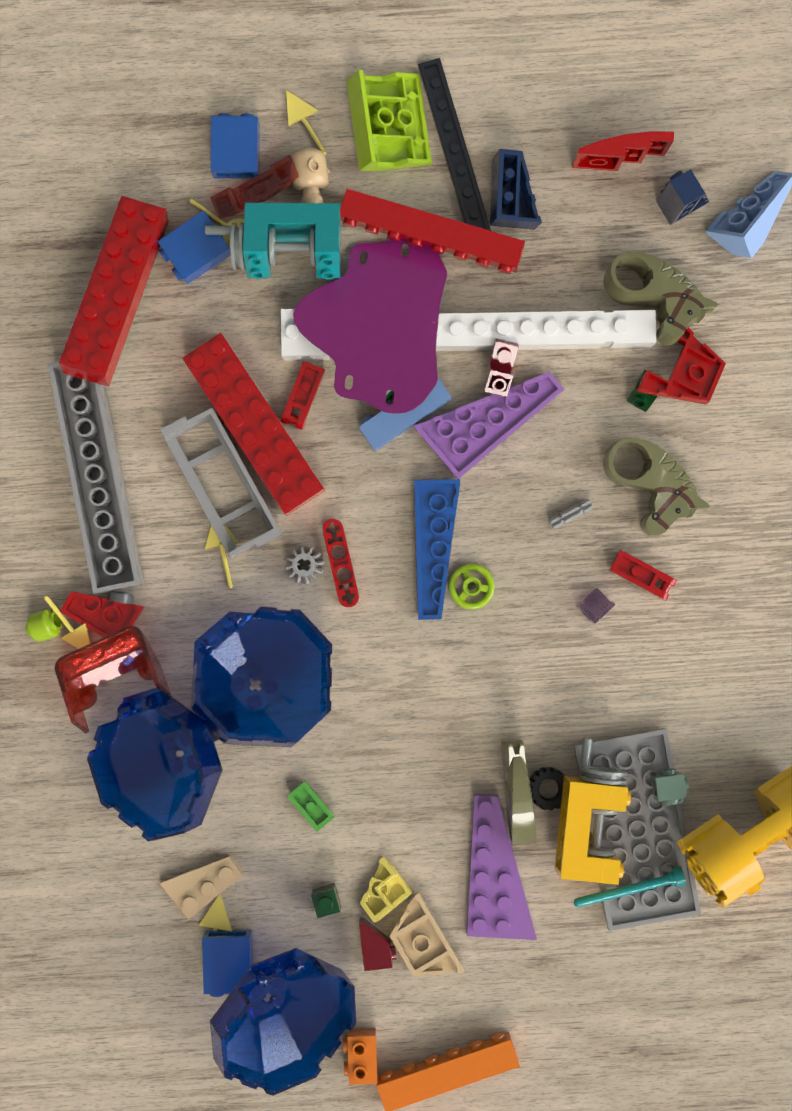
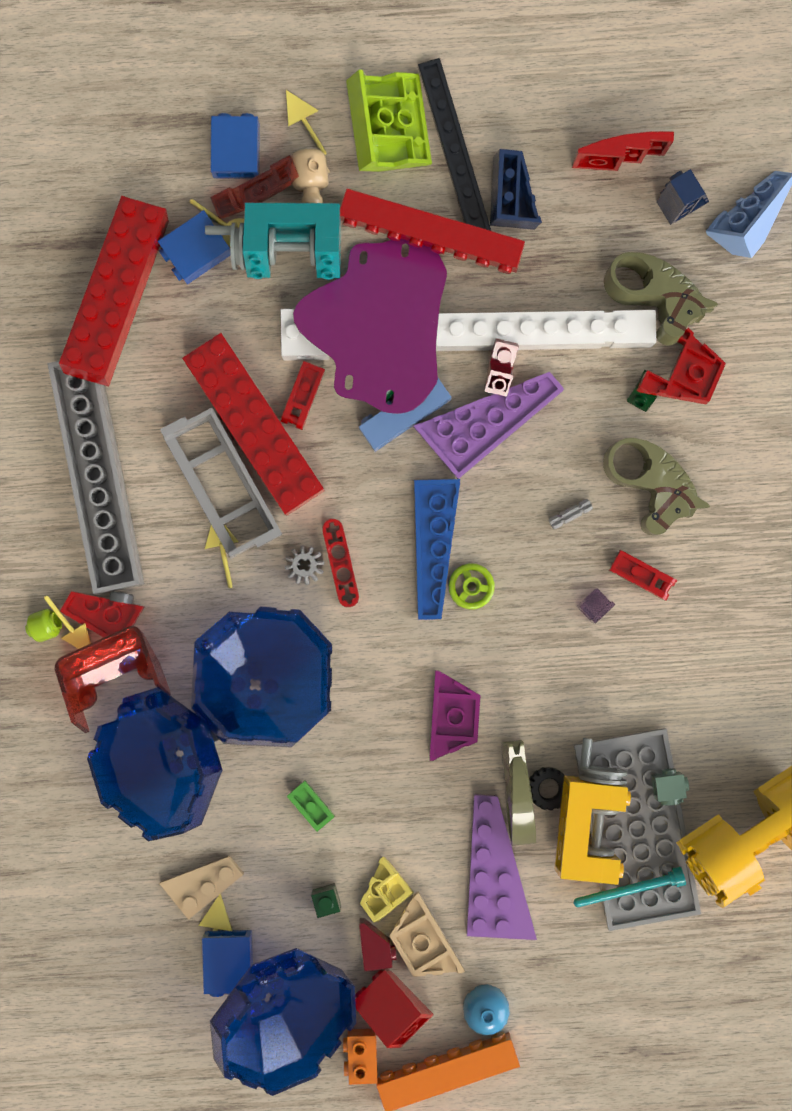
none -> red slope [351,970,434,1048]
none -> magenta wing [429,670,481,761]
none -> dark azure cylinder [463,984,510,1035]

